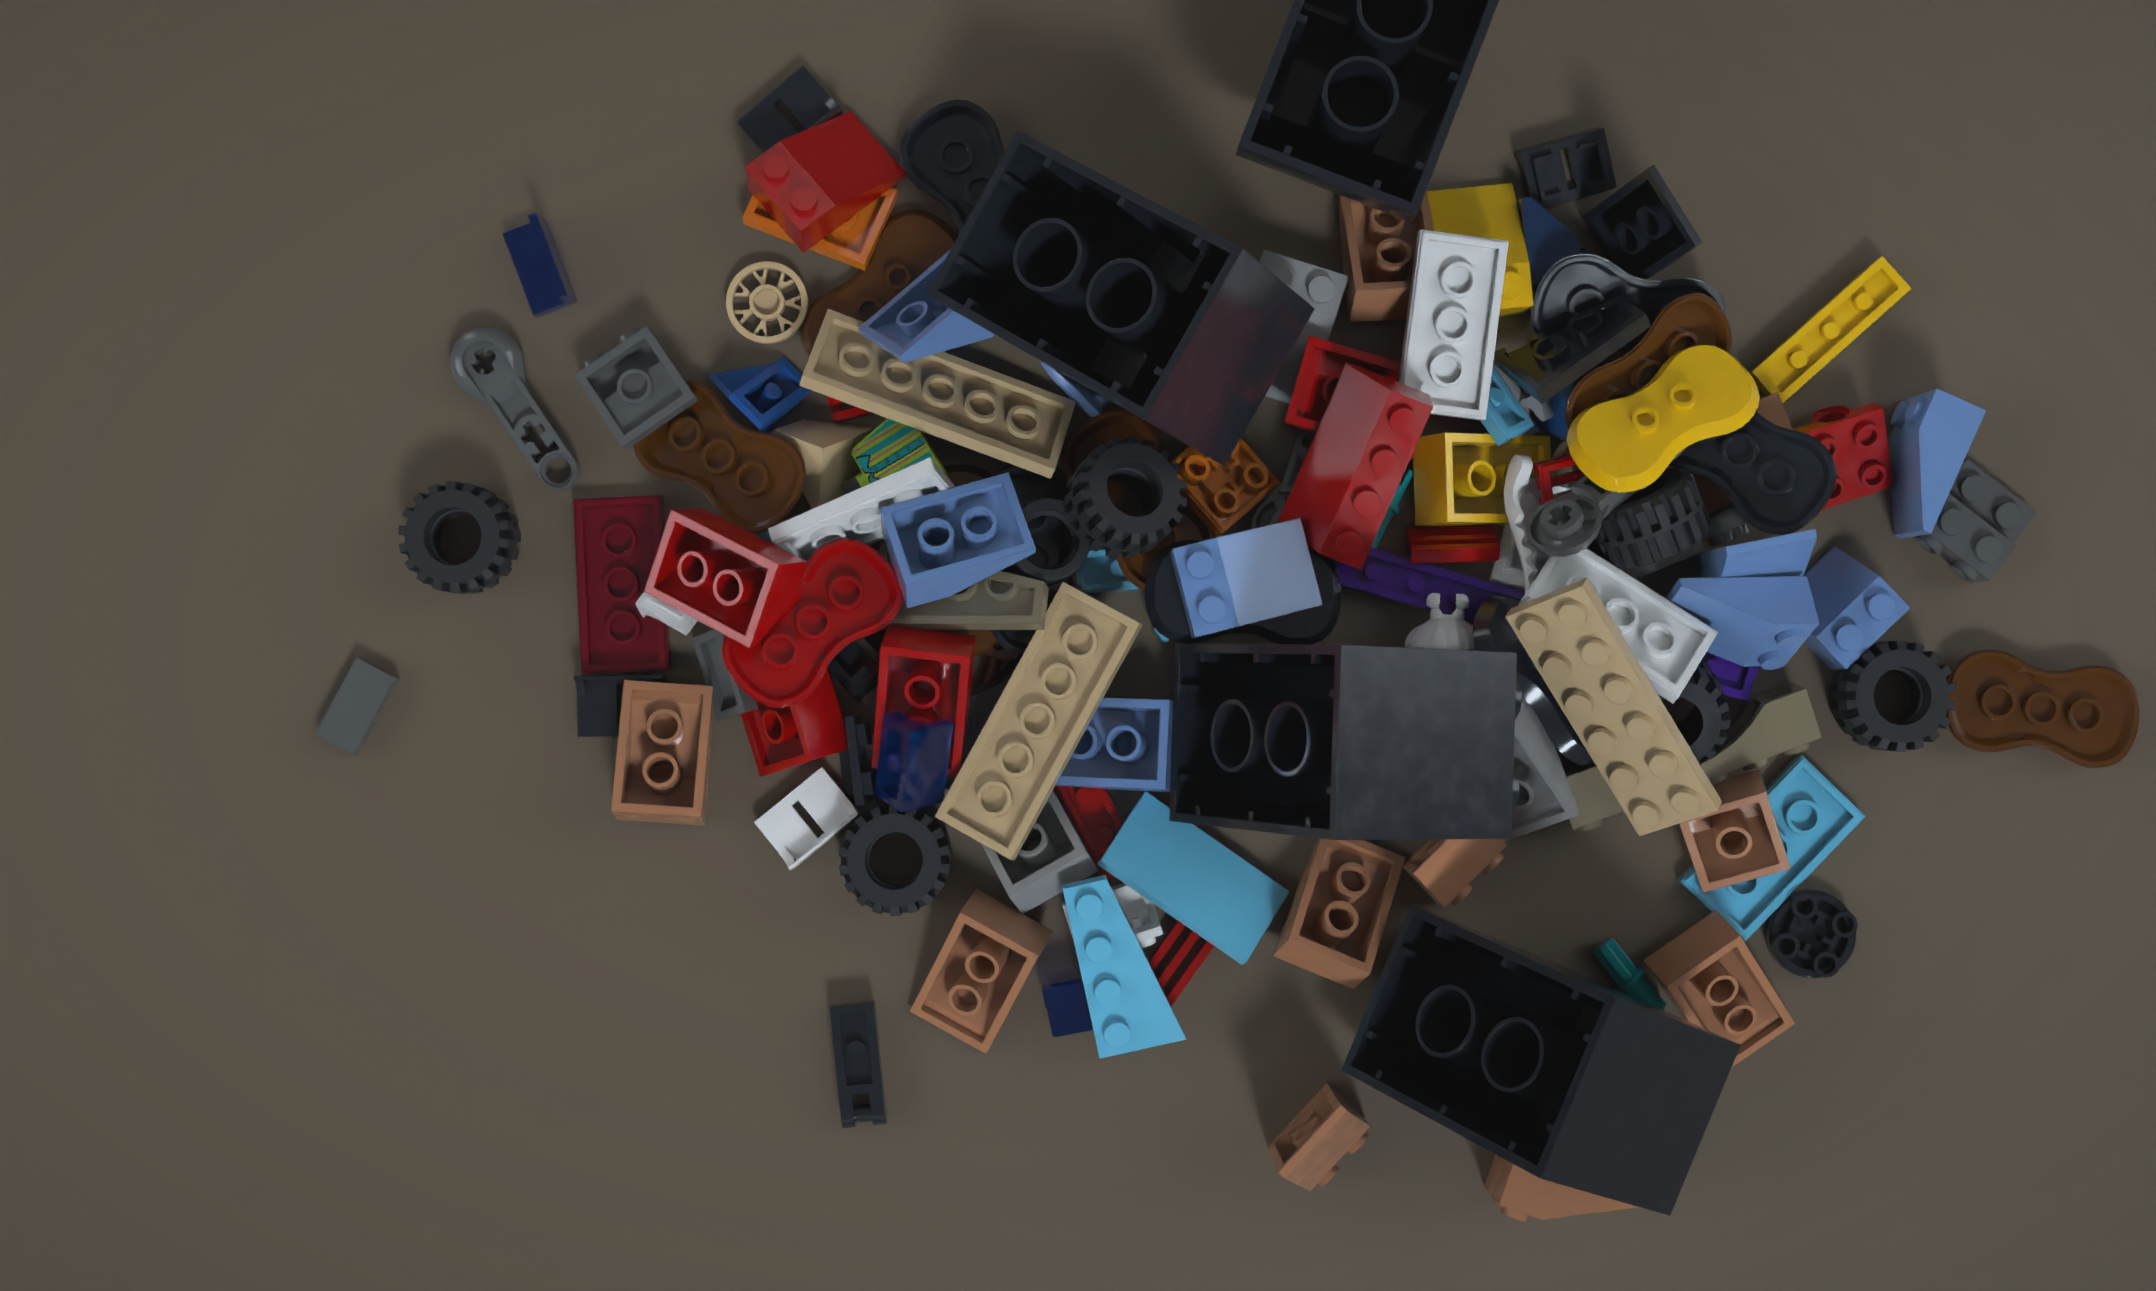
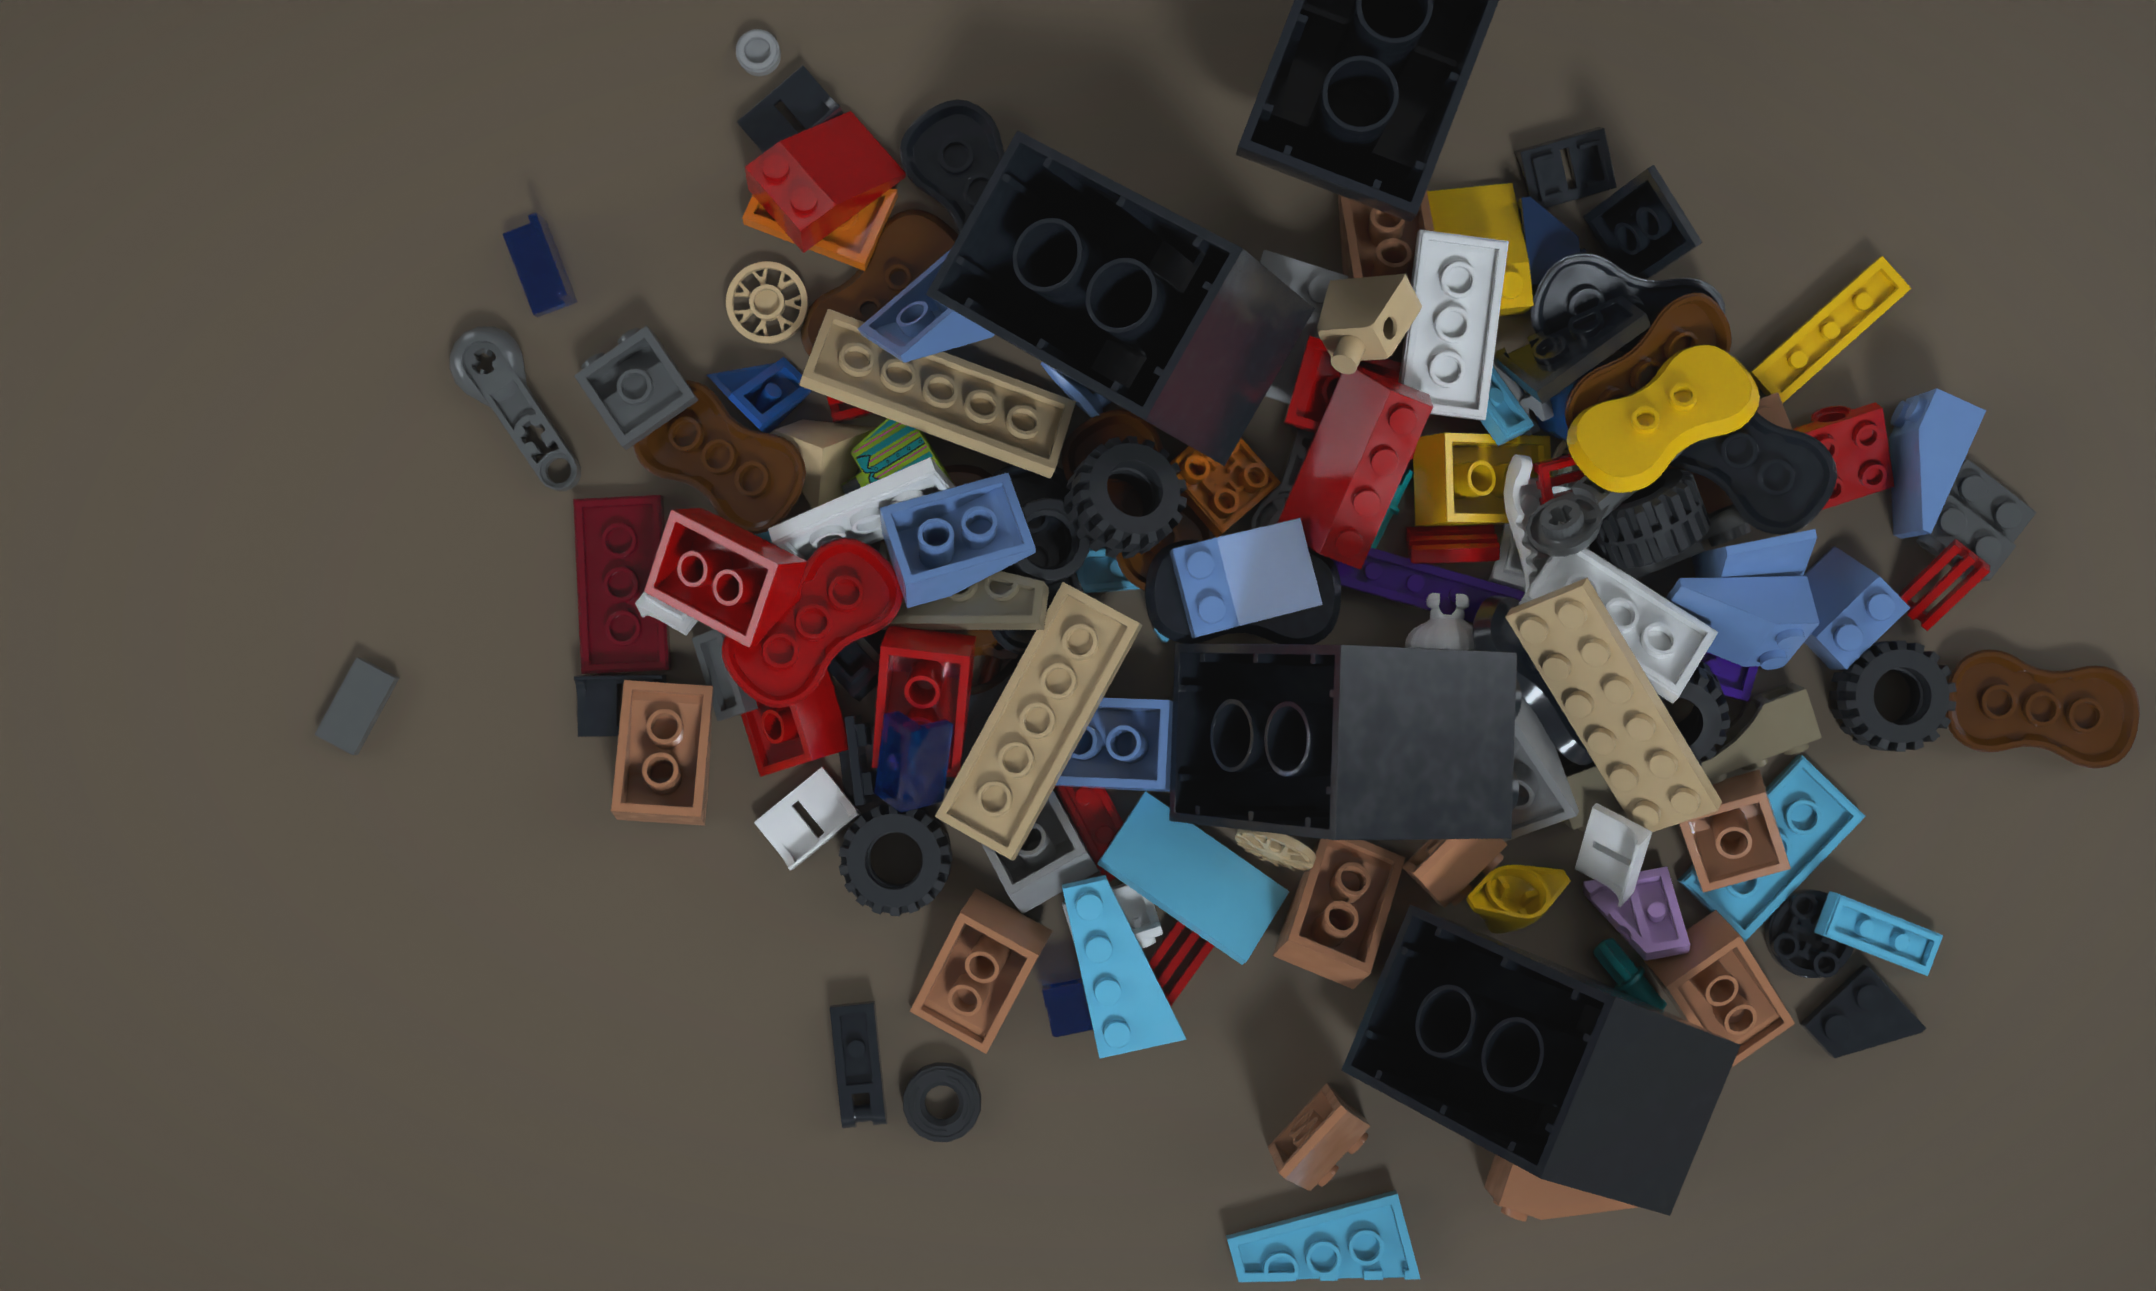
black tyre [398,481,521,594] -> none
none -> light grey tile [736,29,781,76]
none -> black tyre [903,1062,981,1142]
none -> medium azure wing [1226,1190,1421,1282]
none -> tan wheel [1235,829,1316,872]
none -> tan torso [1317,274,1422,374]
none -> yellow hat [1466,865,1571,934]
none -> white piece [1575,803,1652,908]
none -> lavender wing [1583,867,1691,961]
none -> black wing [1800,964,1926,1058]
none -> medium azure tile [1814,891,1943,976]
none -> red tile [1898,538,1991,631]

